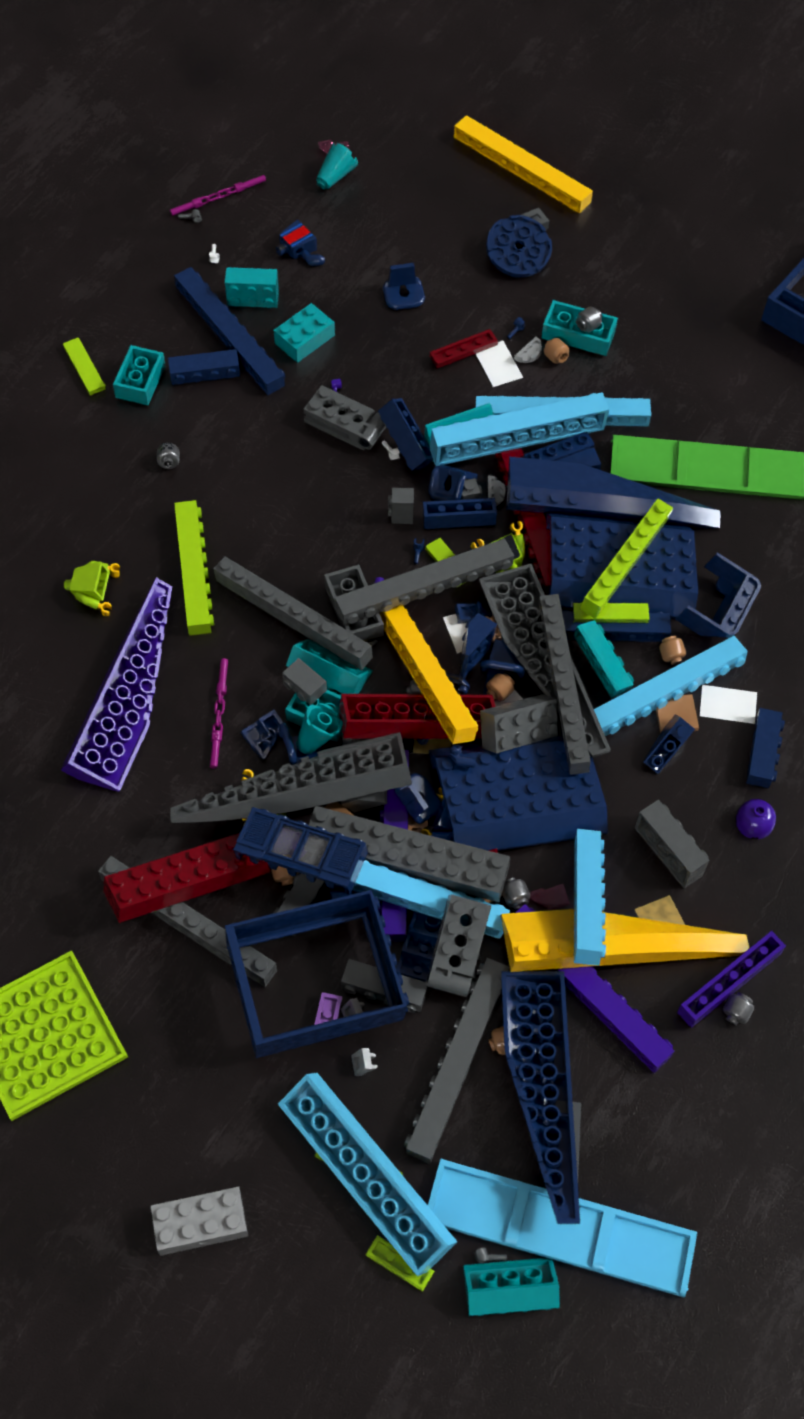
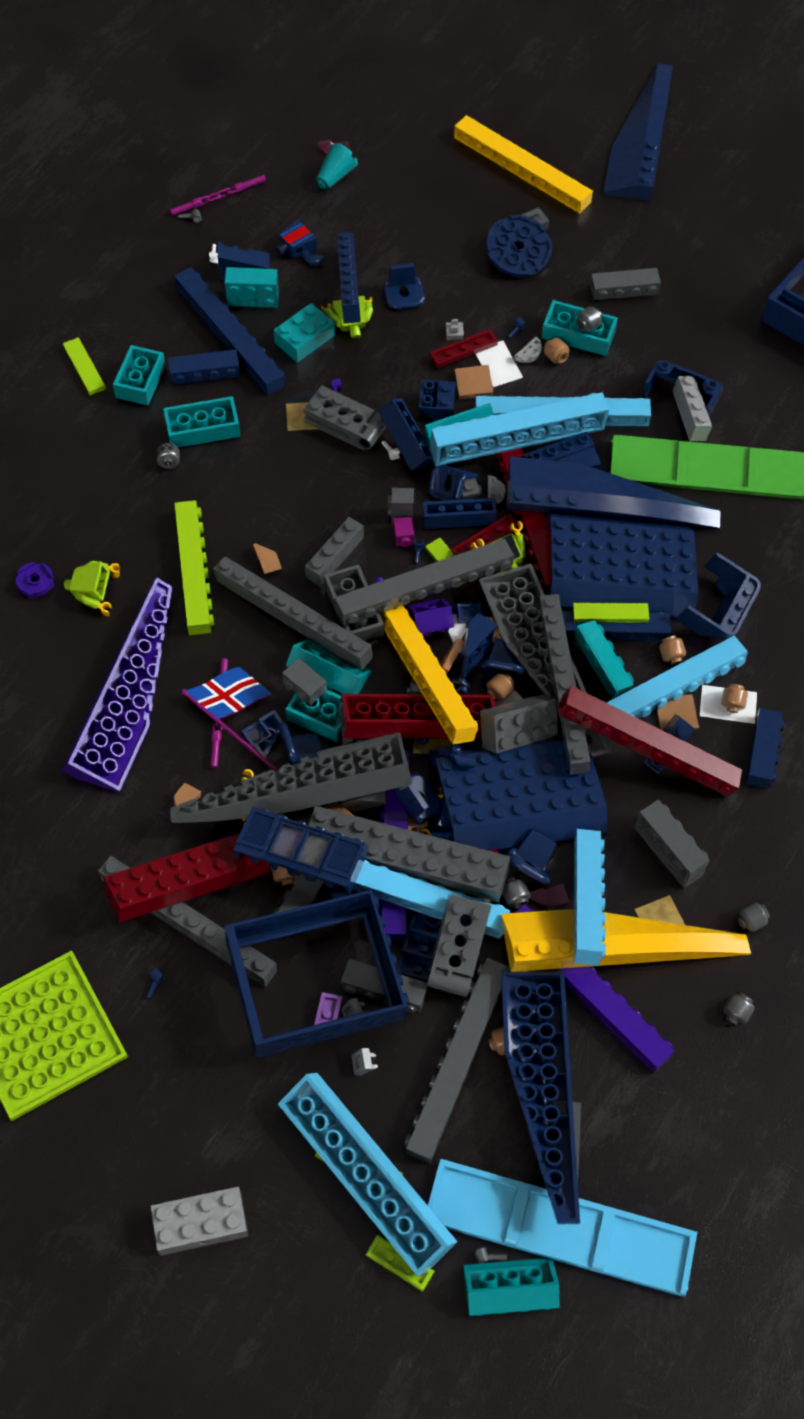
teal cone [296,703,343,754] -> none
lime brick [580,499,673,619] -> none
dark purple brick [677,931,786,1028] -> none
dark purple cylinder [736,799,776,839] -> none
none -> dark purple plate [16,562,54,599]
none -> dark blue hand [145,968,164,999]
none -> teal brick [163,396,240,447]
none -> medium nougat slope [173,783,201,807]
none -> flag [181,667,279,772]
none -> dark blue wedge [218,242,270,280]
none -> medium nougat slope [253,544,282,575]
none -> pearl gold sticker [286,389,318,431]
none -> dark grey brick [305,517,364,587]
none -> lime torso [321,296,373,339]
none -> dark blue brick [337,232,361,324]
none -> magenta brick [393,517,414,547]
none -> dark purple slope [407,598,454,636]
none -> dark blue slope [419,380,456,421]
none -> medium nougat tile [440,638,465,674]
none -> light grey tile [446,319,464,340]
none -> dark red plate [451,514,519,555]
none -> medium nougat tile [455,365,493,400]
none -> dark blue piece [506,829,556,884]
none -> dark red brick [557,686,742,797]
none -> dark grey brick [590,268,661,300]
none -> dark blue wedge [603,64,673,202]
none -> dark blue windscreen [642,360,723,417]
none -> light grey brick [672,376,712,441]
none -> medium nougat head [721,684,748,713]
none -> dark grey head [738,902,770,932]

